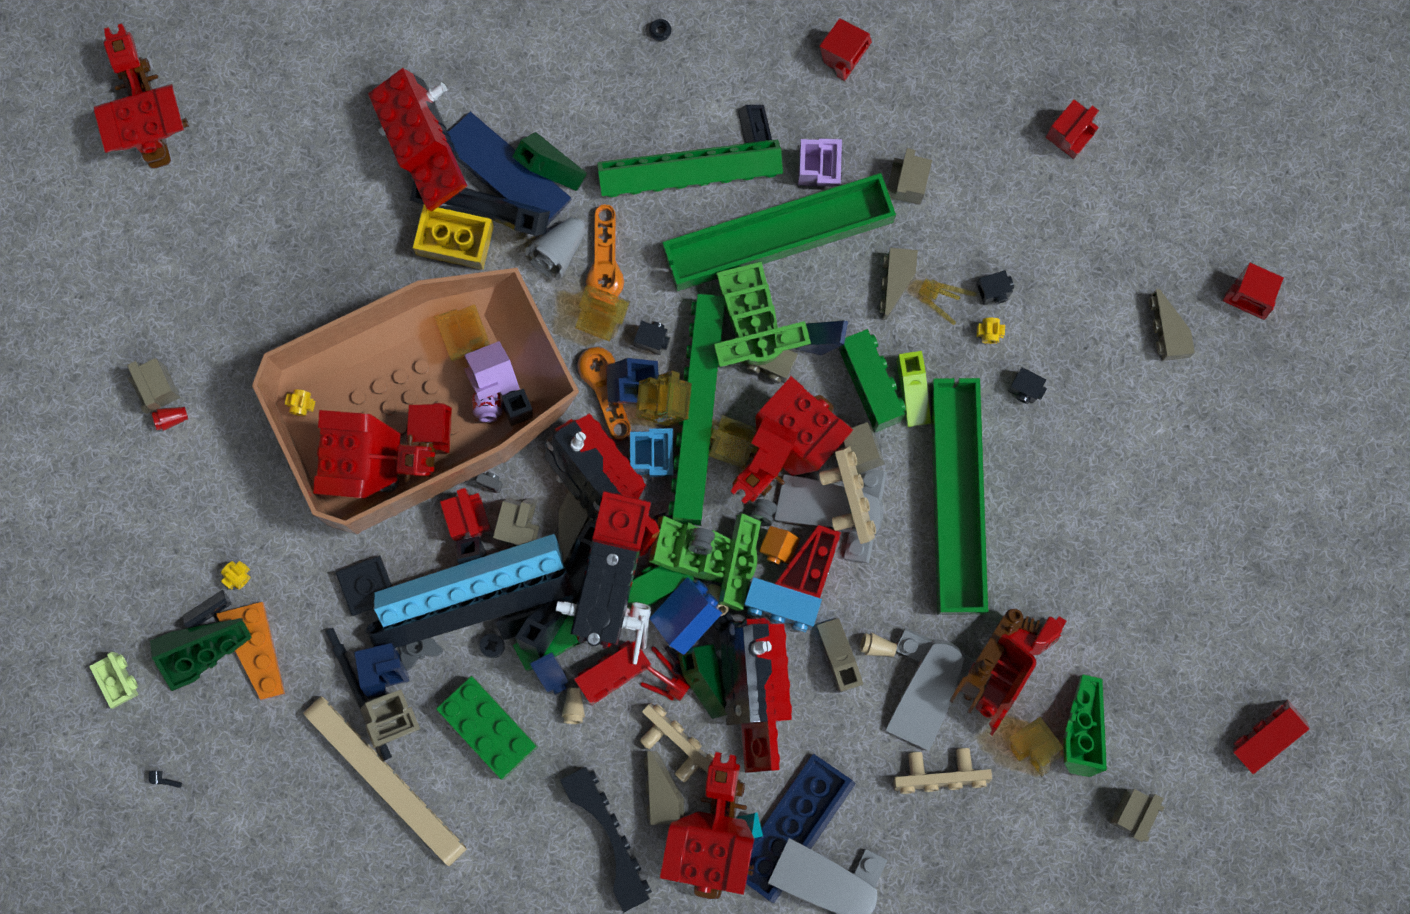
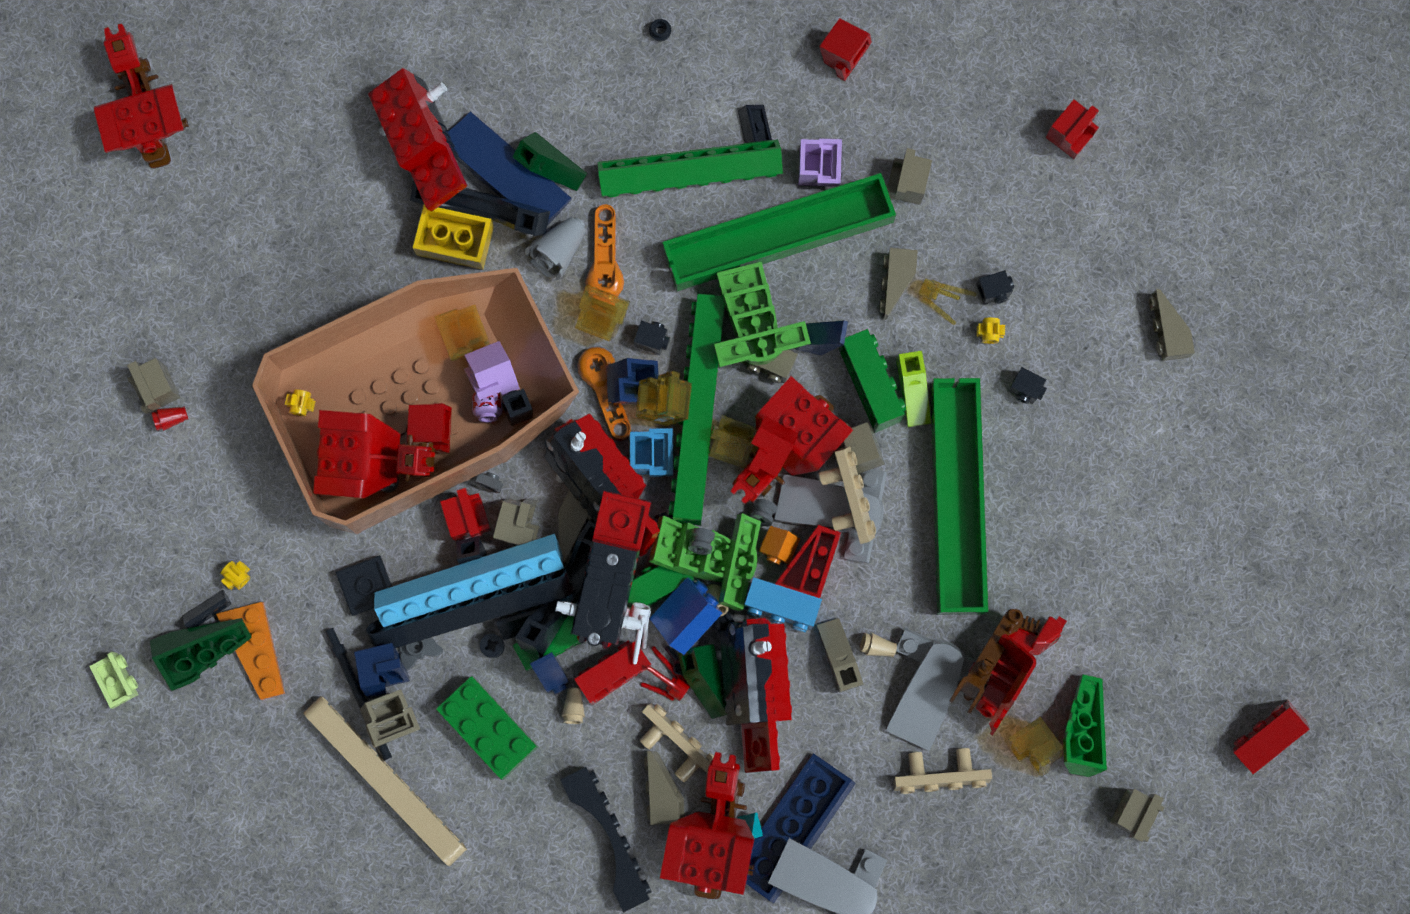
black hand [149,771,182,788] -> none
red plate [1222,262,1284,320] -> none

